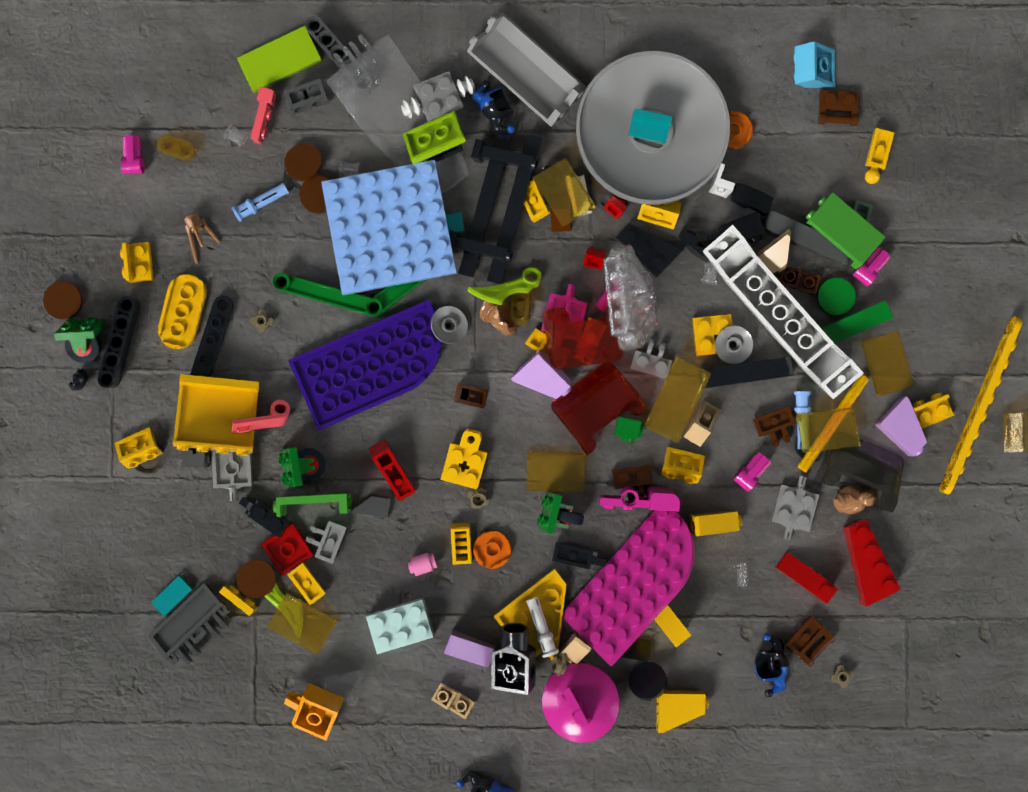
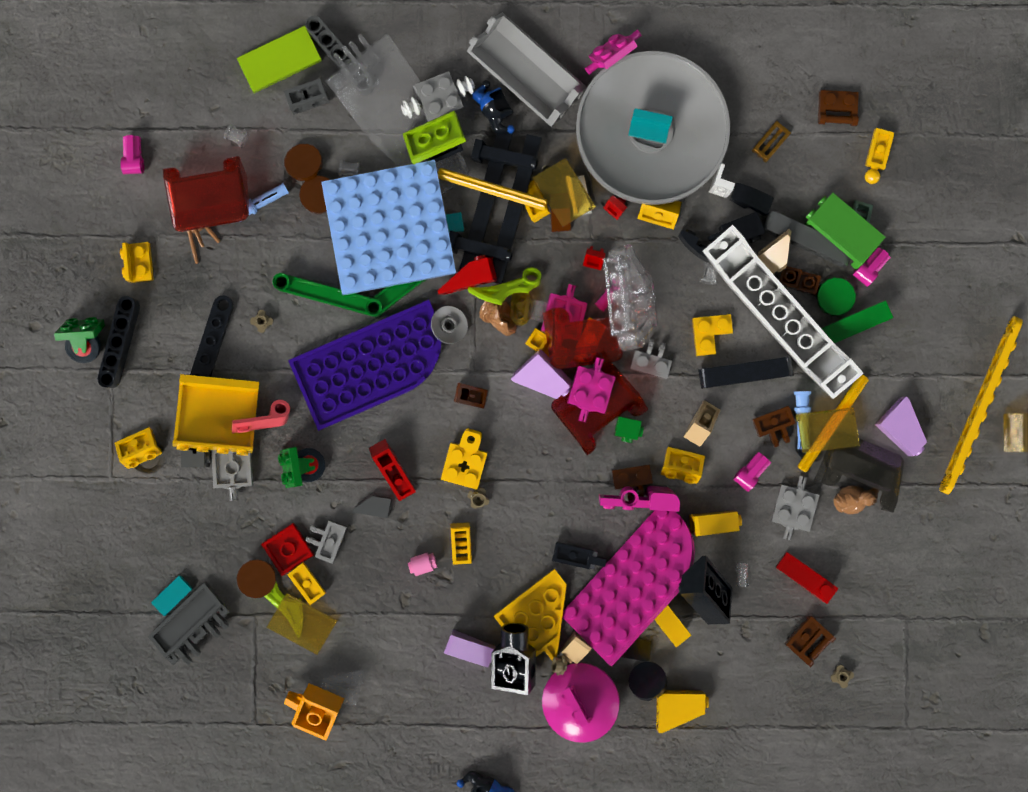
reddish brown tile [43,281,83,320] -> none
black plate [69,368,89,391] -> none
clear yellow plate [157,135,196,162] -> none
yellow tile [158,274,207,349] -> none
yellow plate [219,584,258,616] -> none
black hinge [239,497,291,538] -> none
coral plate [251,87,277,144] -> none
bright green panel [273,492,352,517] -> none
light aqua brick [366,597,434,654] -> none
tan slope [431,683,476,720] -> none
orange tile [473,530,511,569] -> none
clear yellow piece [526,452,585,492] -> none
white pin [526,597,559,658] -> none
green plate [537,492,584,534] -> none
black wing [616,224,683,278] -> none
clear yellow tile [644,357,712,443] -> none
light grey dish [715,326,753,364] -> none
orange tile [727,111,753,150] -> none
black piece [754,633,790,697] -> none
medium azure slope [794,41,835,88] -> none
red wedge [843,518,901,607] -> none
clear yellow piece [861,331,914,397] -> none
yellow bracket [912,392,954,429] -> none
none -> clear red windscreen [163,156,249,232]
none -> red slope [437,255,497,295]
none -> yellow axle [438,168,547,210]
none -> dark pink plate [567,357,615,423]
none -> dark pink plate [585,30,642,75]
none -> black slope [679,556,732,625]
none -> pearl gold tile [752,121,791,162]

